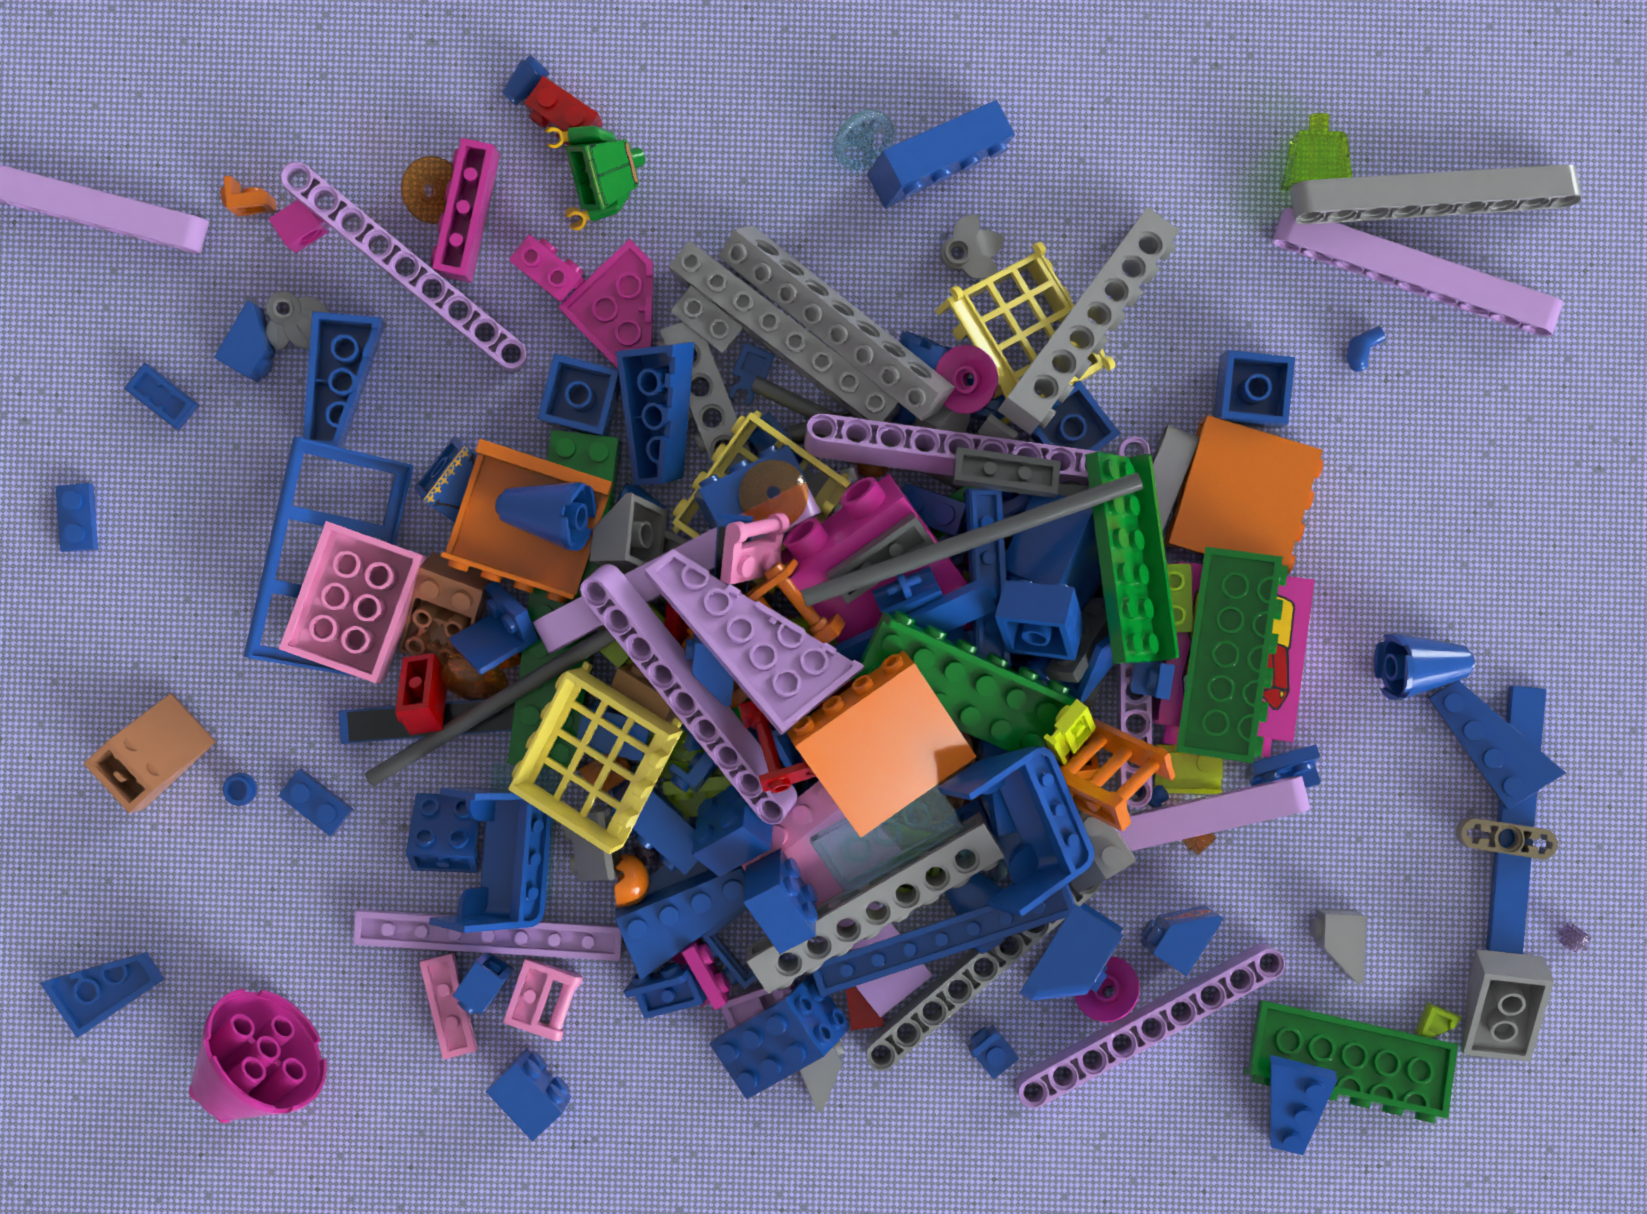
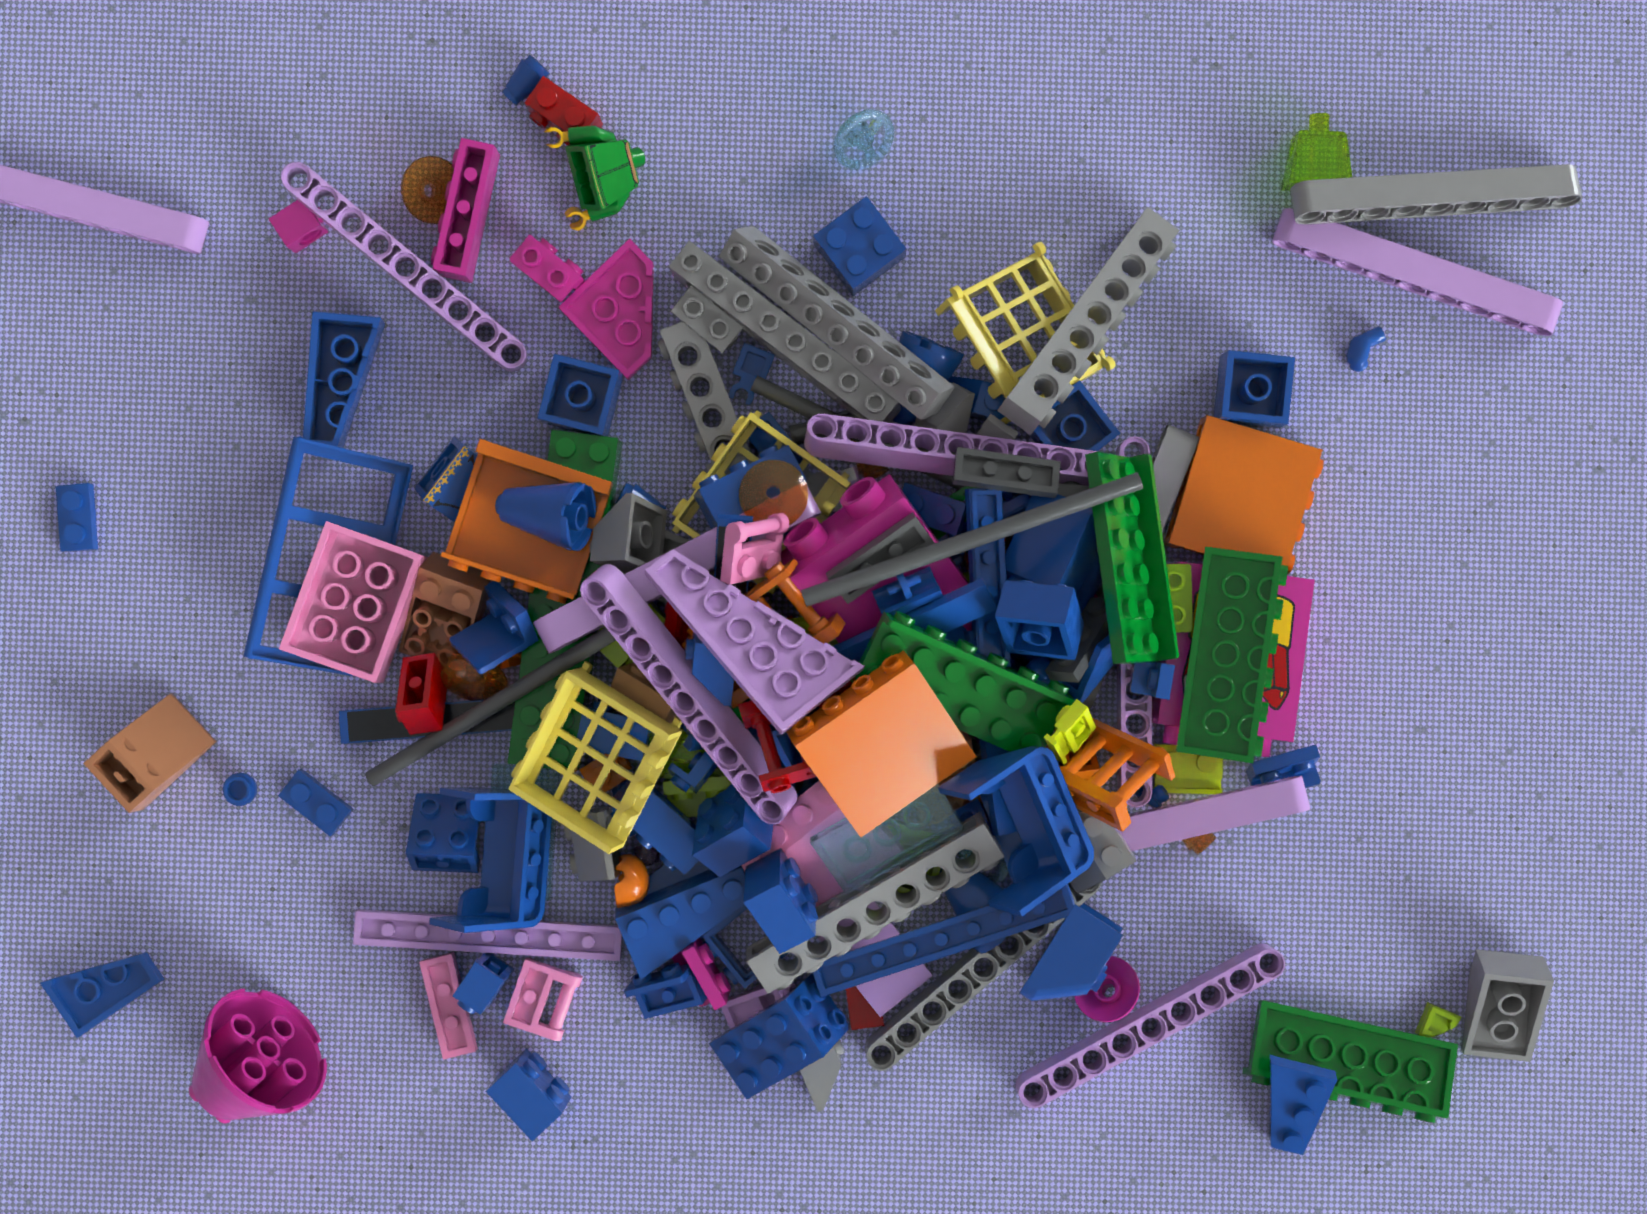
blue plate [124,362,200,431] -> none
blue slope [214,300,275,383] -> none
orange bracket [220,175,276,217] -> none
light grey plate [266,291,330,351] -> none
blue wedge [616,342,694,486] -> none
blue wedge [867,100,1015,209] -> none
dark pink dish [935,345,998,414] -> none
light grey plate [941,214,1005,280] -> none
blue bracket [968,1025,1019,1080] -> none
blue slope [1141,905,1224,976] -> none
light grey slope [1311,909,1366,983] -> none
blue cone [1374,633,1475,700] -> none
blue wing [1428,681,1566,810] -> none
dark tan beam [1456,817,1558,859] -> none
blue tile [1486,685,1546,954] -> none
clear purple plate [1558,922,1592,953] -> none
none -> blue brick [813,196,907,296]

